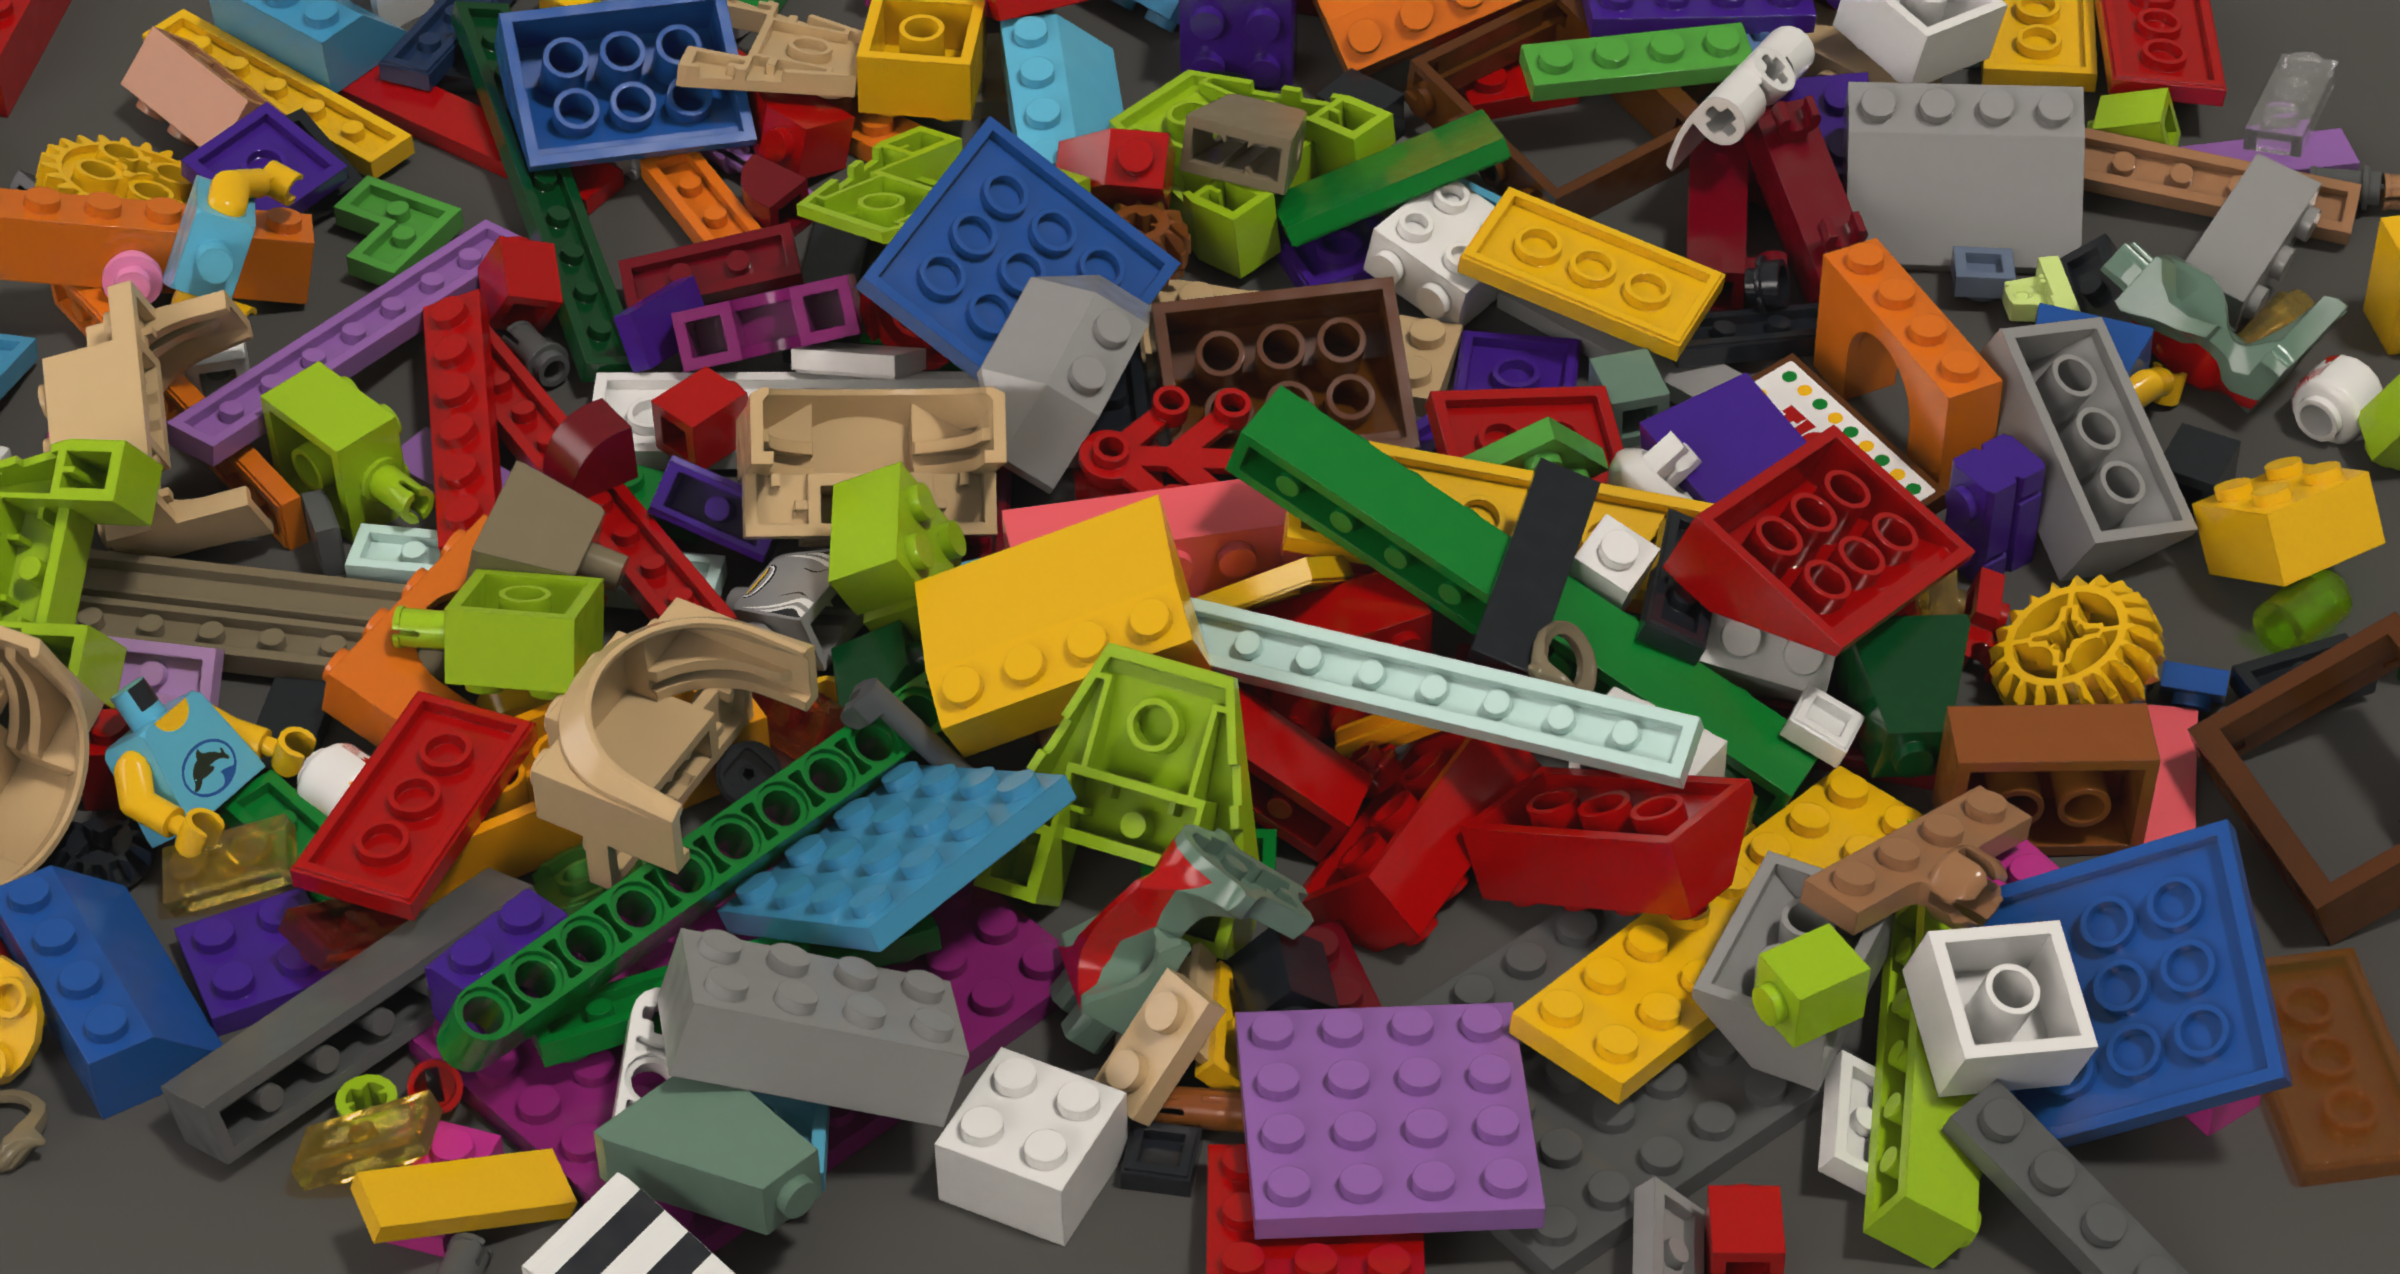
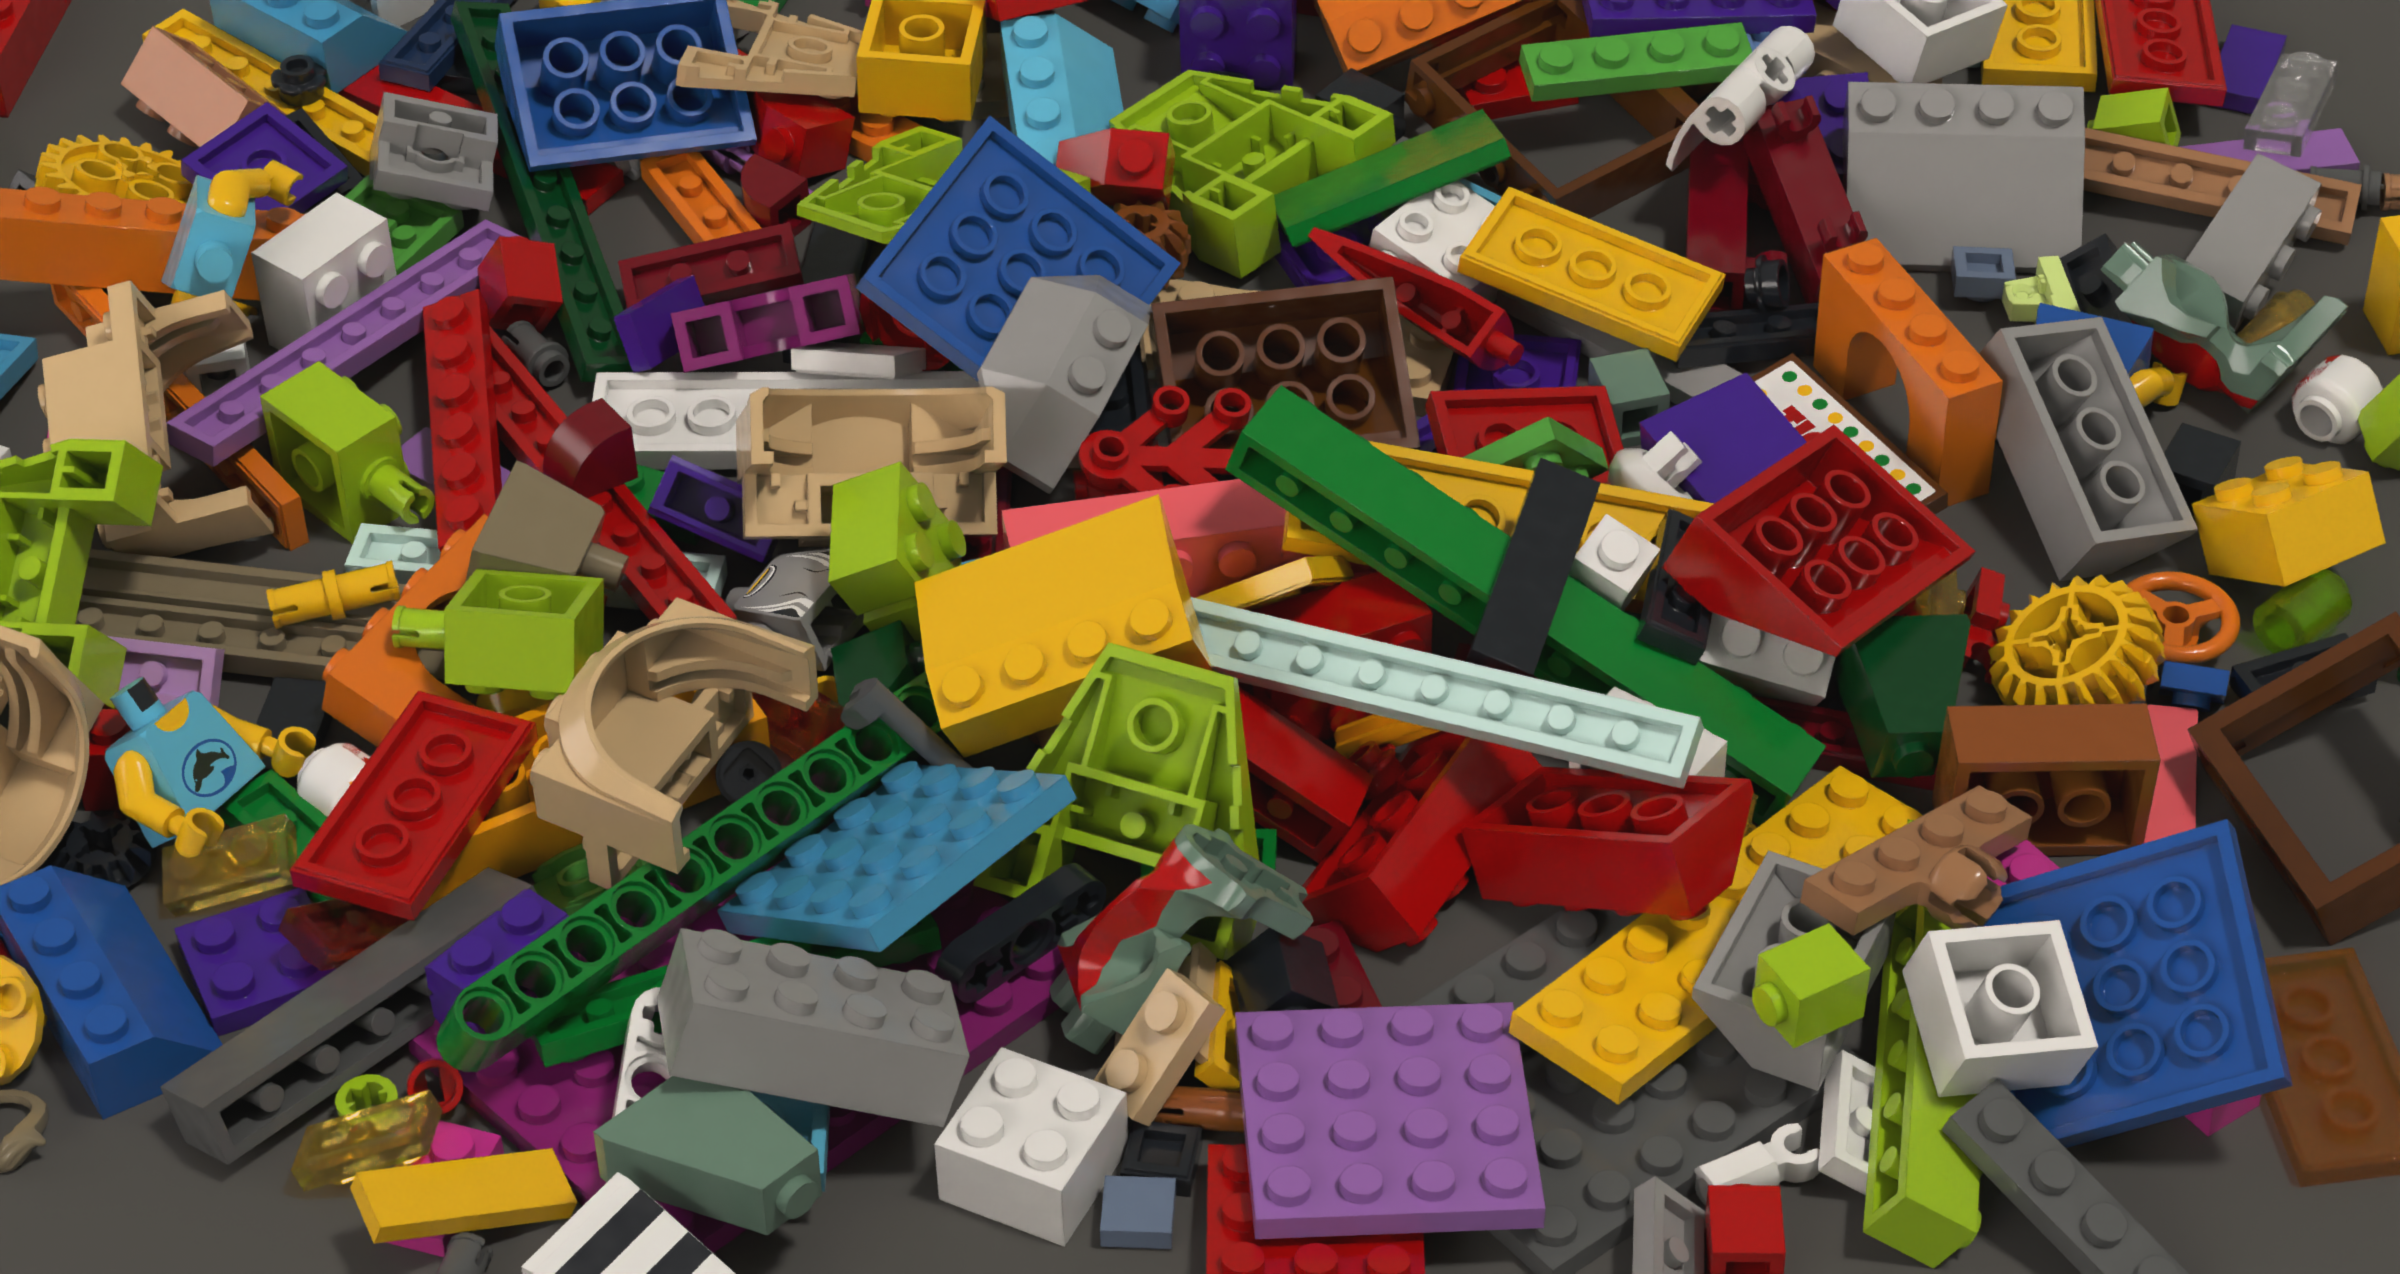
bright pink plate [102,250,163,304] -> none
dark grey tile [301,489,346,576] -> none
red brick [651,366,748,469] -> none
dark tan torso [1180,94,1307,195] -> none
dark tan piece [1528,620,1597,692] -> none
white tile [1779,683,1865,769] -> none
dark purple brick [1945,434,2046,583] -> none
none -> white brick [251,192,397,350]
none -> yellow pin [266,560,401,629]
none -> black plate [271,55,327,106]
none -> light grey brick [369,92,498,212]
none -> black beam [935,863,1107,1003]
none -> sand blue tile [1100,1176,1176,1249]
none -> red piece [1308,227,1524,371]
none -> white bar [1694,1123,1820,1206]
none -> orange piece [2126,571,2240,665]
none -> dark purple tile [2214,24,2287,116]

